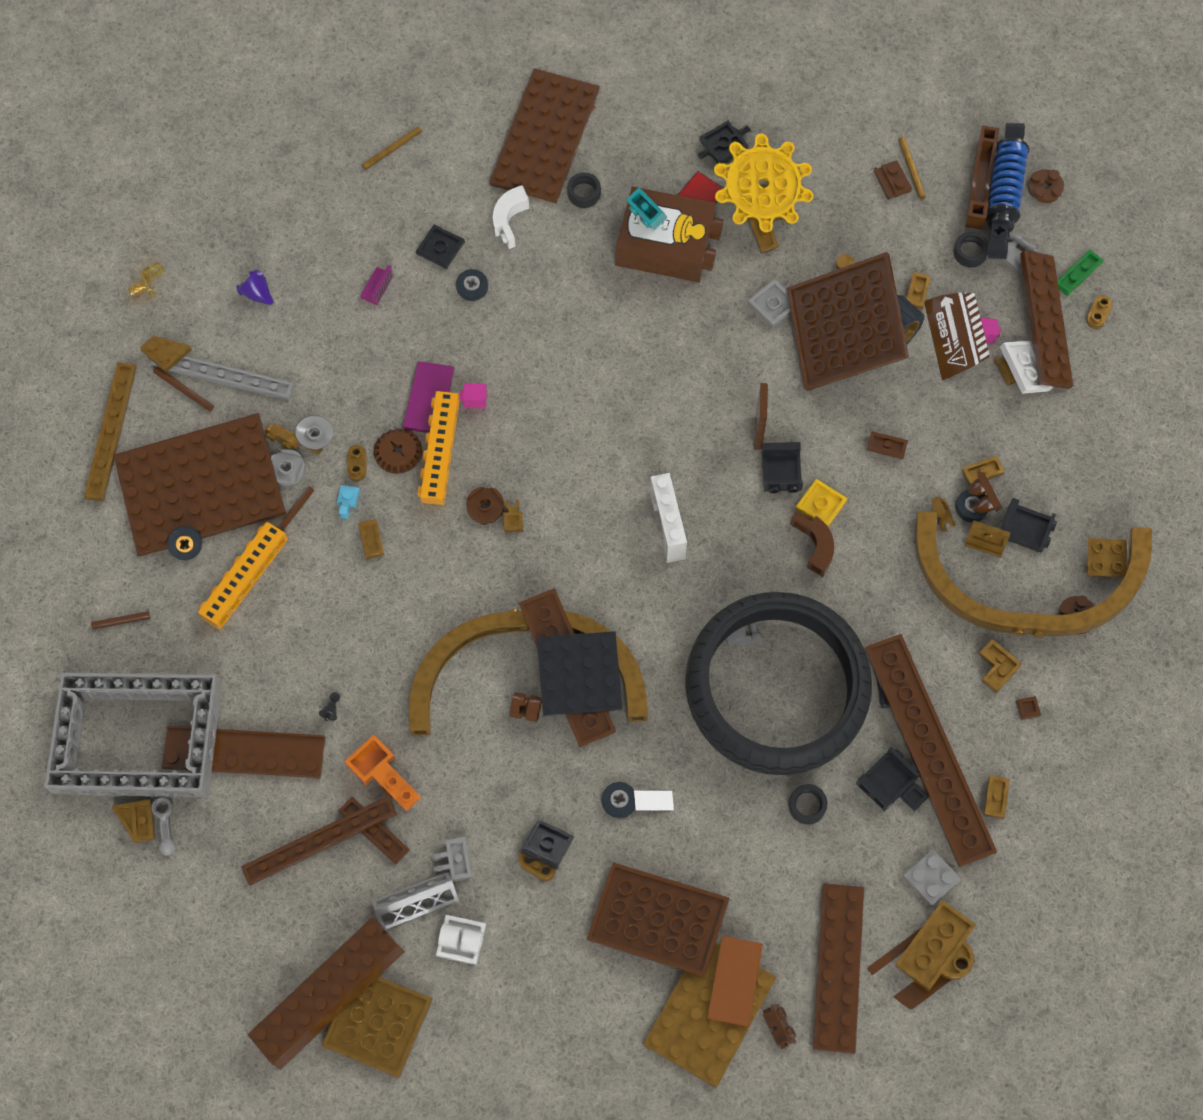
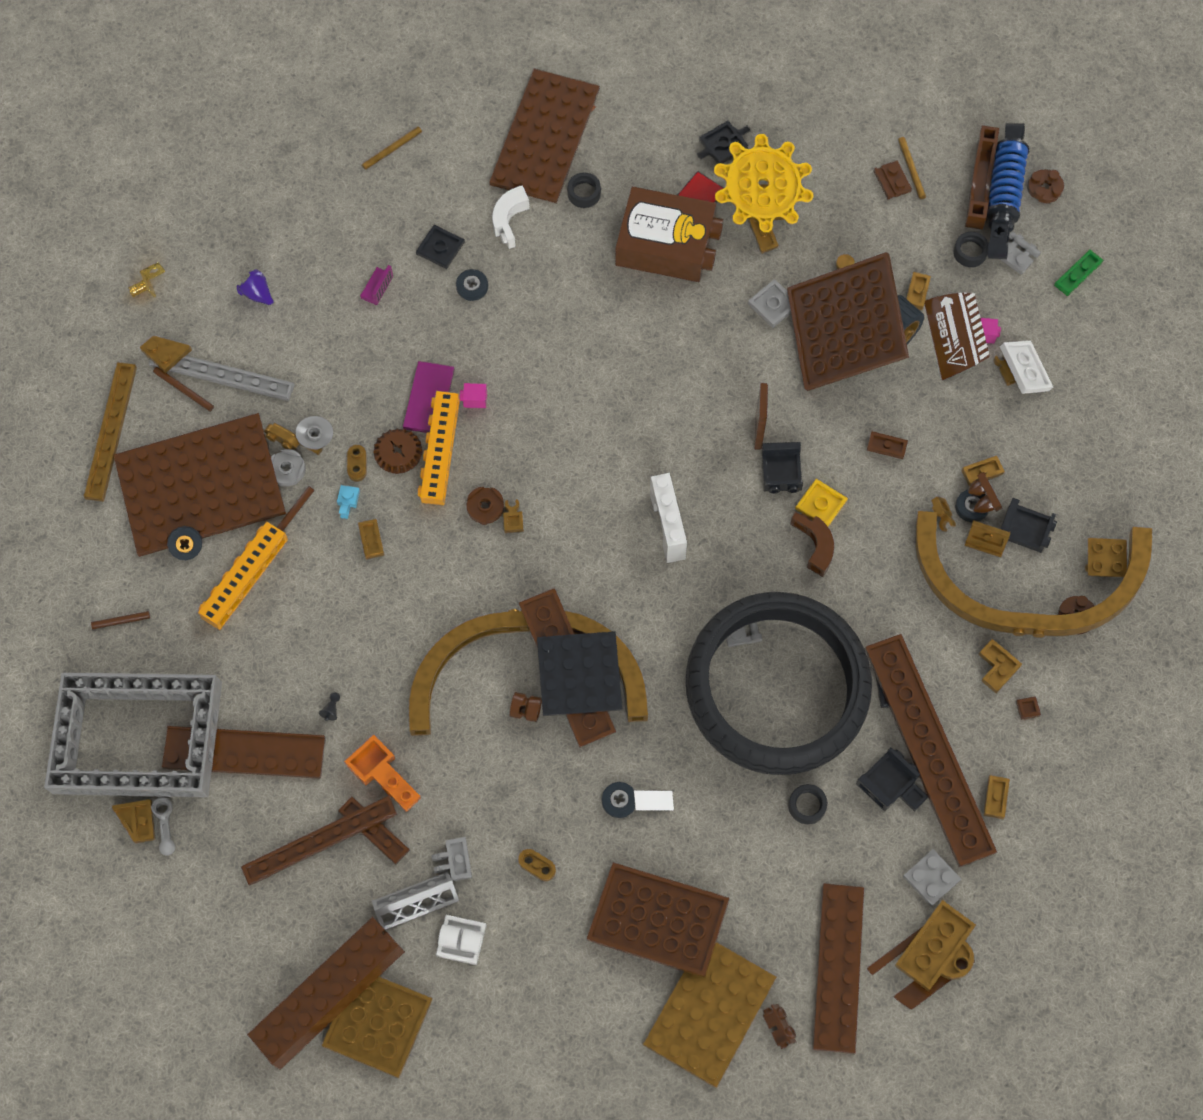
black tile [520,820,574,870] -> none
teal brick [626,187,667,231] -> none
dark orange tile [707,935,763,1027] -> none
reddish brown plate [1020,250,1073,389] -> none
pearl gold plate [1086,295,1112,329] -> none

